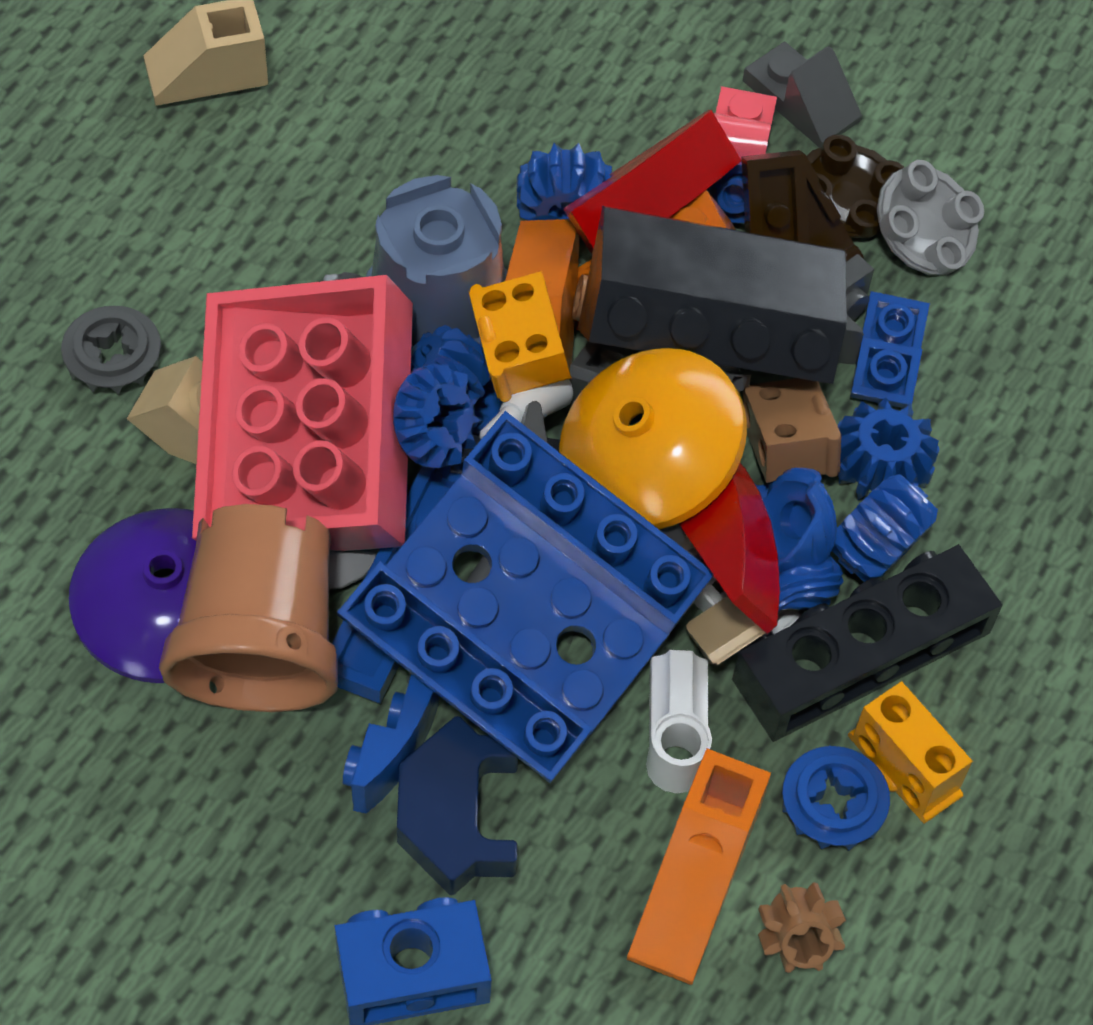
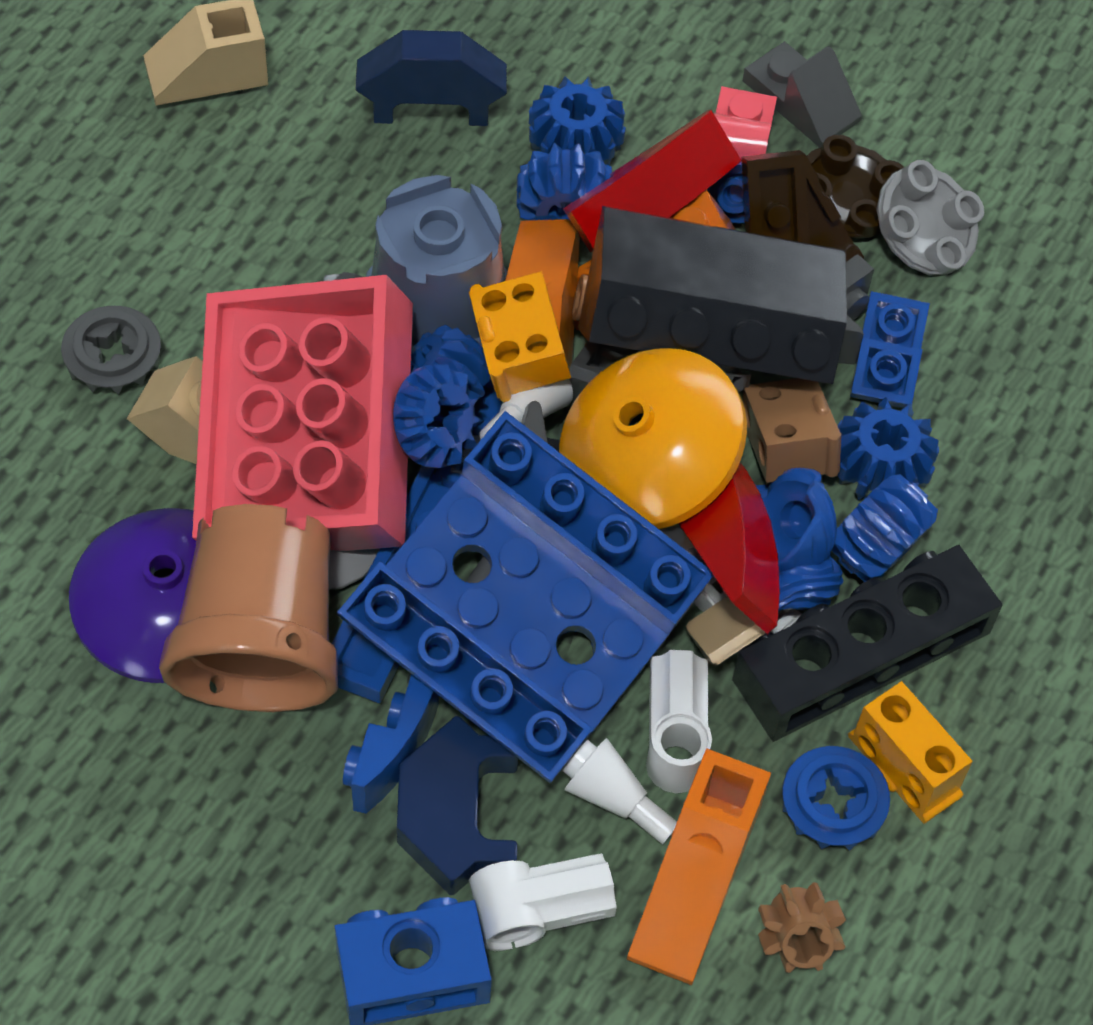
none -> dark blue piece [355,30,507,126]
none -> white piece [469,853,617,951]
none -> blue gear [528,76,626,165]
none -> white cone [562,738,677,845]

